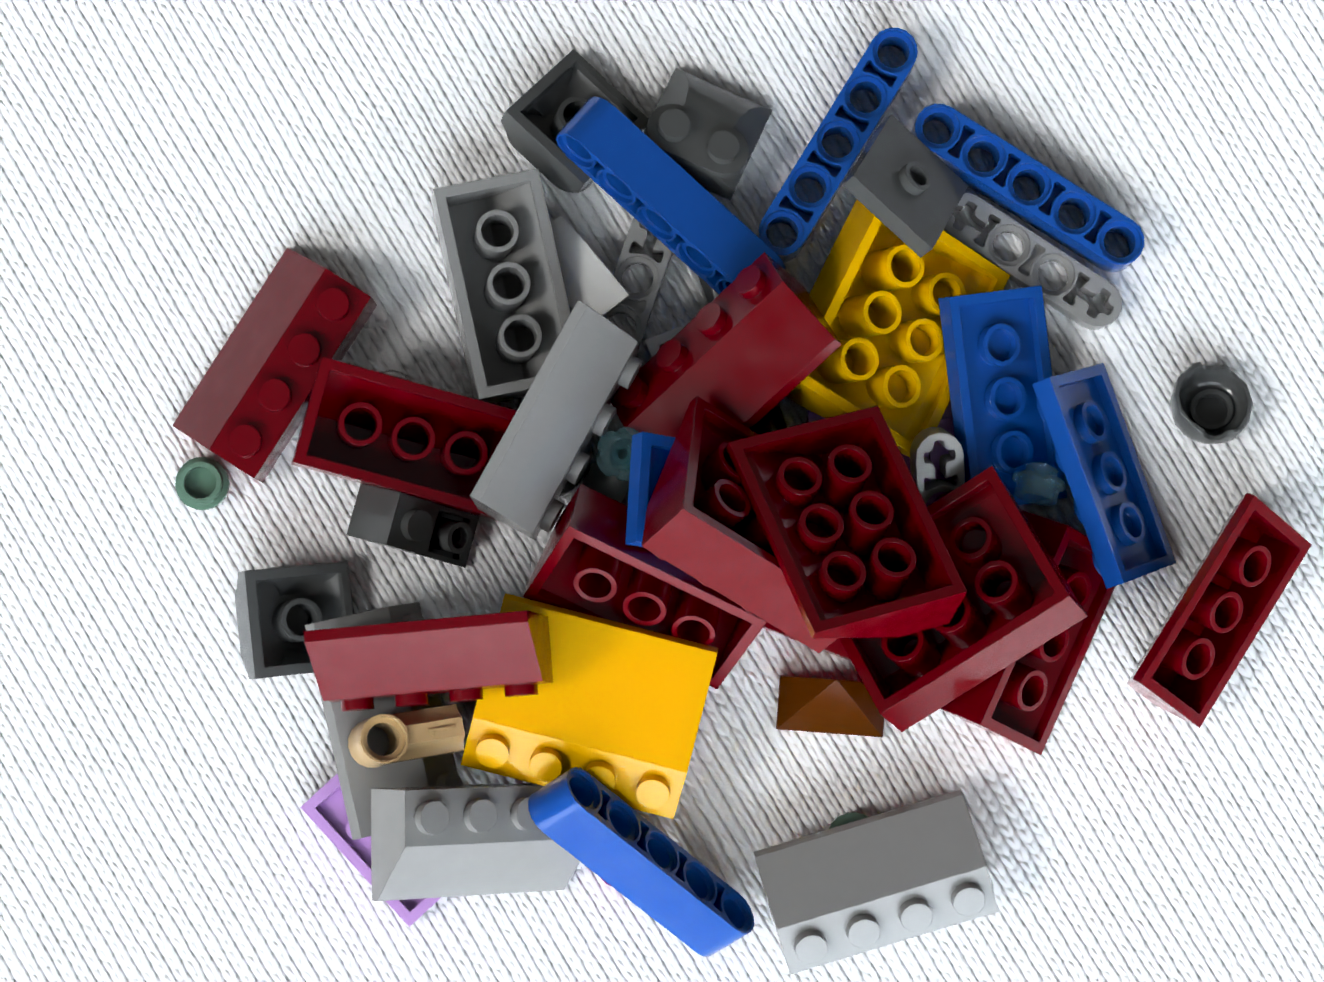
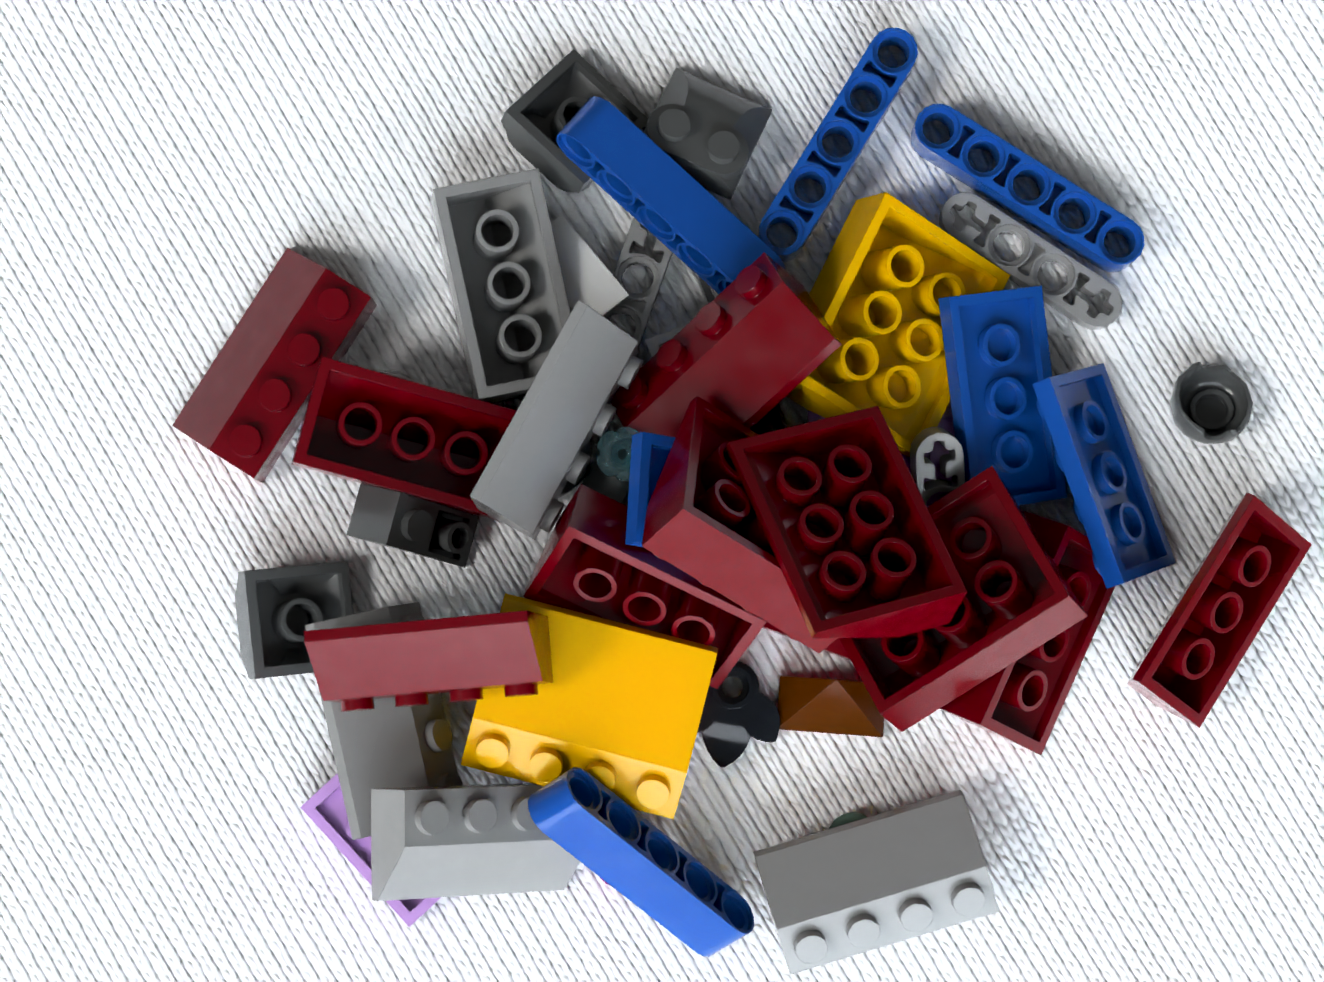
sand green plate [175,457,230,510] -> none
tan piece [348,704,465,768] -> none
dark grey plate [842,114,968,258] -> none
clear light blue plate [1012,462,1065,506] -> none
none -> black plate [697,661,780,767]

